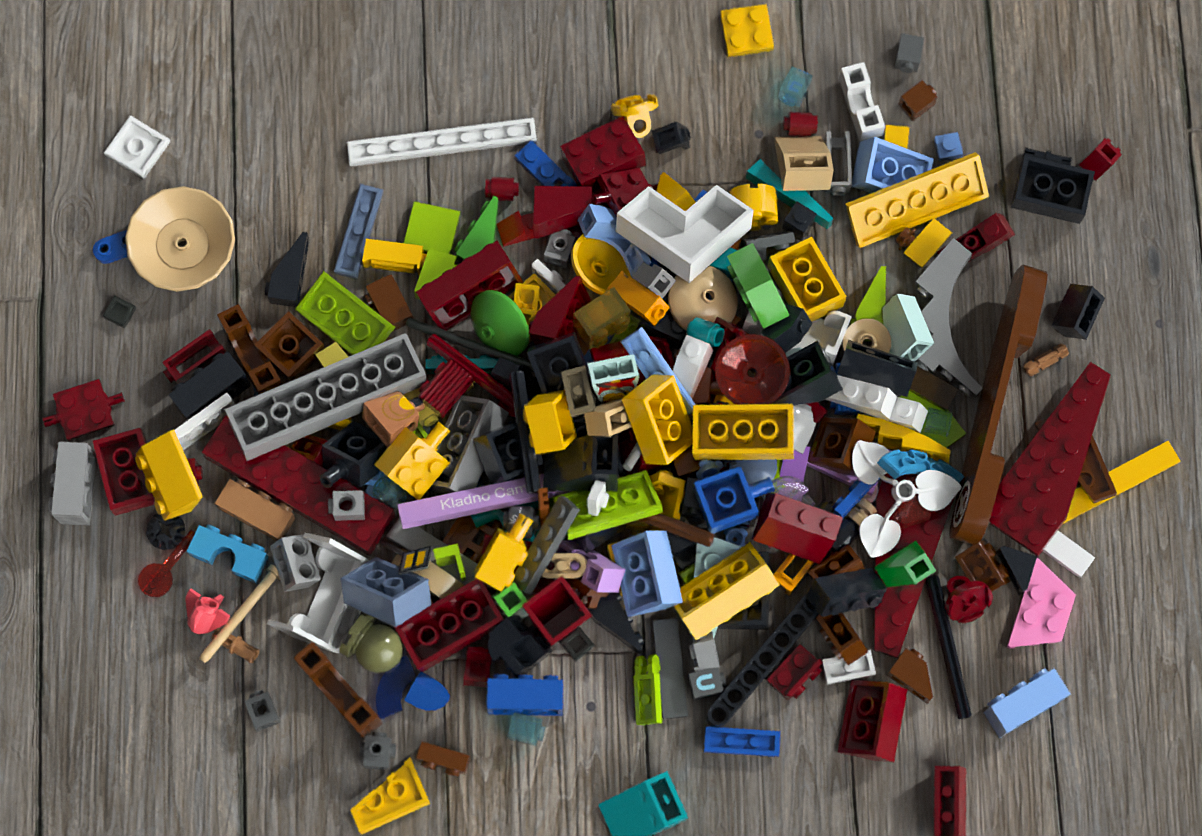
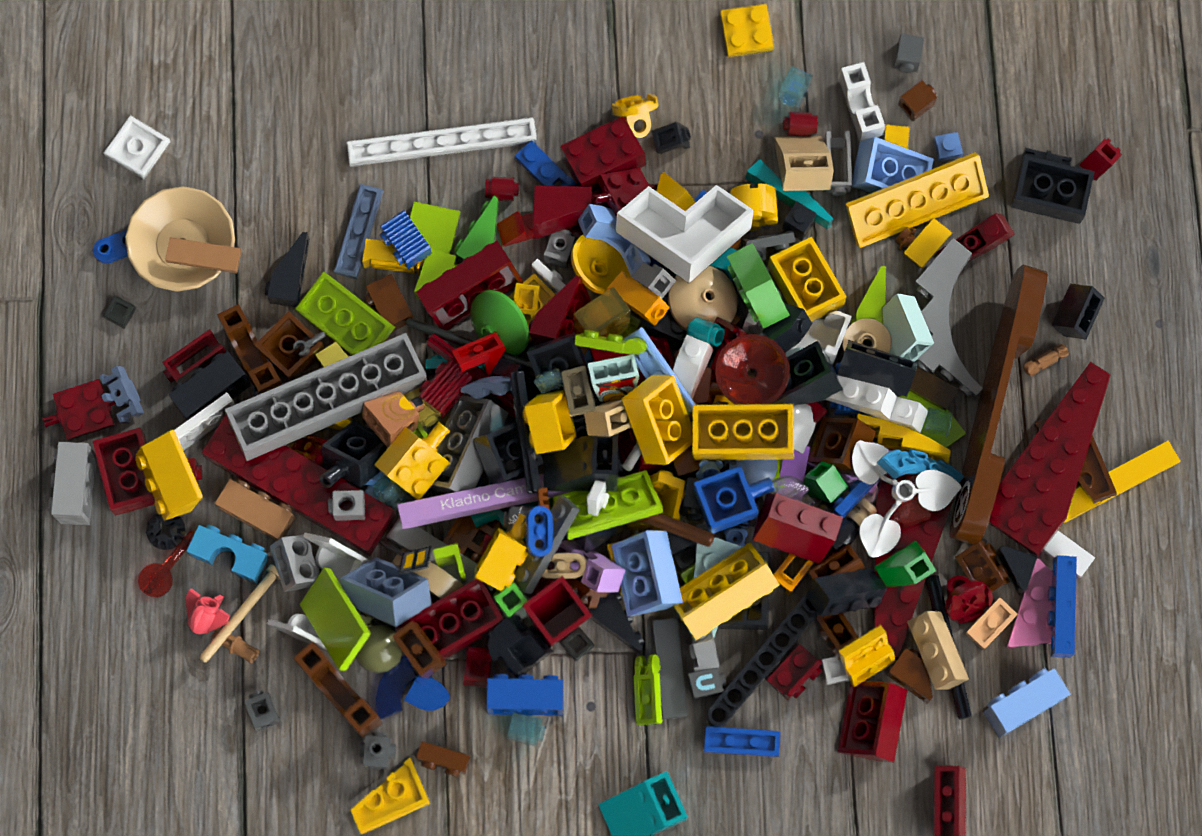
none -> sand blue piece [100,366,144,424]
none -> medium nougat tile [165,237,242,274]
none -> dark grey hand [293,331,326,357]
none -> lime tile [300,567,371,671]
none -> blue brick [379,210,432,269]
none -> reddish brown brick [392,621,447,679]
none -> red slope [452,332,506,375]
none -> sand blue slope [461,376,511,399]
none -> blue plate [526,506,553,557]
none -> clear light blue slope [534,368,564,393]
none -> lime hinge [575,330,648,355]
none -> green slope [804,462,849,503]
none -> yellow slope [839,625,896,687]
none -> tan brick [907,611,969,690]
none -> light nougat plate [965,598,1018,651]
none -> blue piece [1047,555,1077,658]

